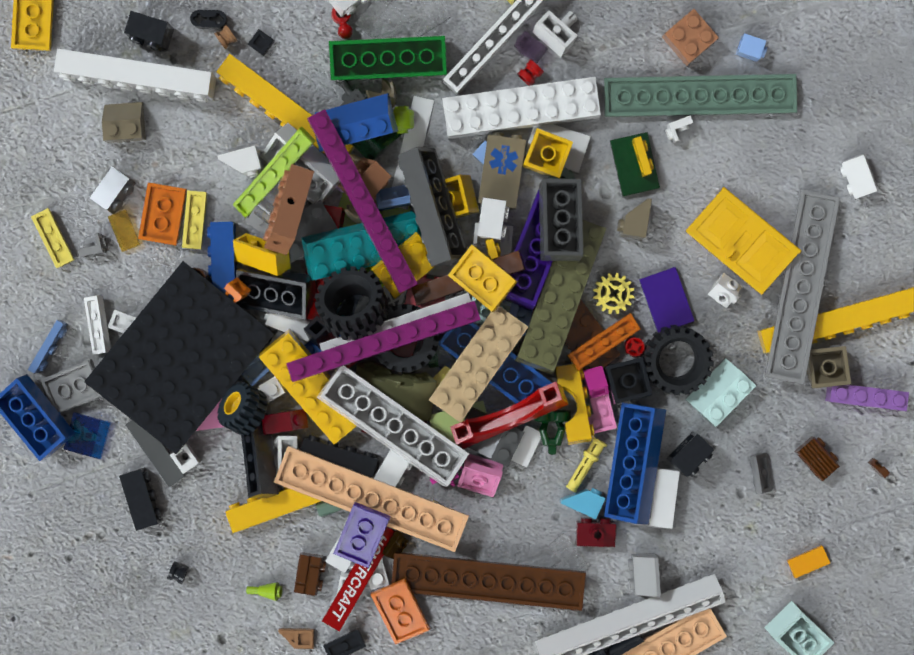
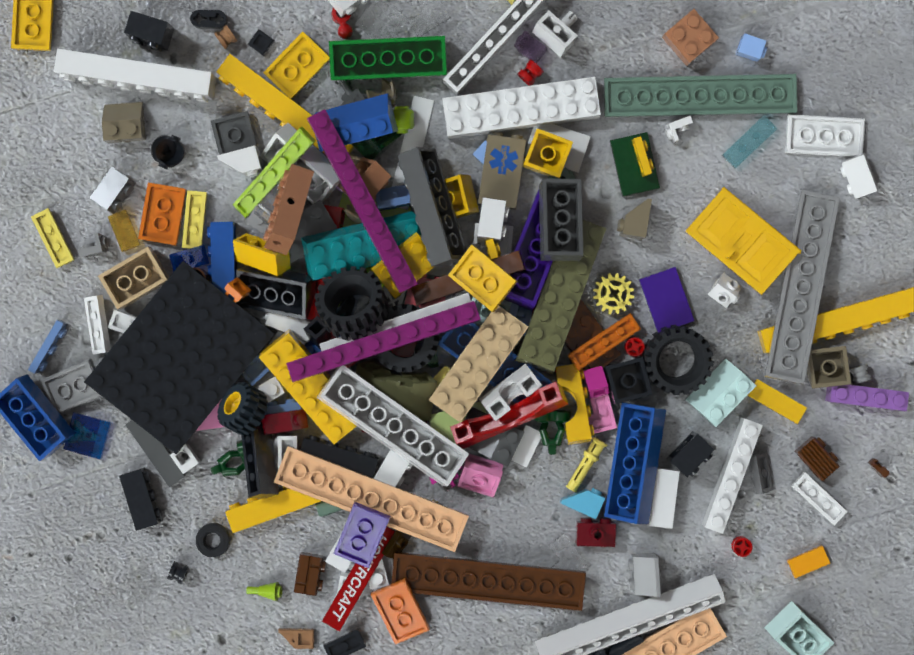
none -> tan brick [98,247,169,310]
none -> black cap [151,135,184,169]
none -> clear blue plate [169,245,209,272]
none -> black tyre [196,523,230,557]
none -> dark grey plate [211,111,258,155]
none -> dark green piece [211,440,245,477]
none -> yellow plate [263,31,330,100]
none -> medium blue plate [265,398,302,415]
none -> white arch [479,364,542,421]
none -> white brick [702,417,763,534]
none -> clear light blue tile [722,115,777,169]
none -> red wheel [731,536,753,557]
none -> yellow tile [747,379,807,424]
none -> white tile [785,114,865,157]
none -> white plate [791,472,847,526]
none -> light grey wheel [849,364,872,384]

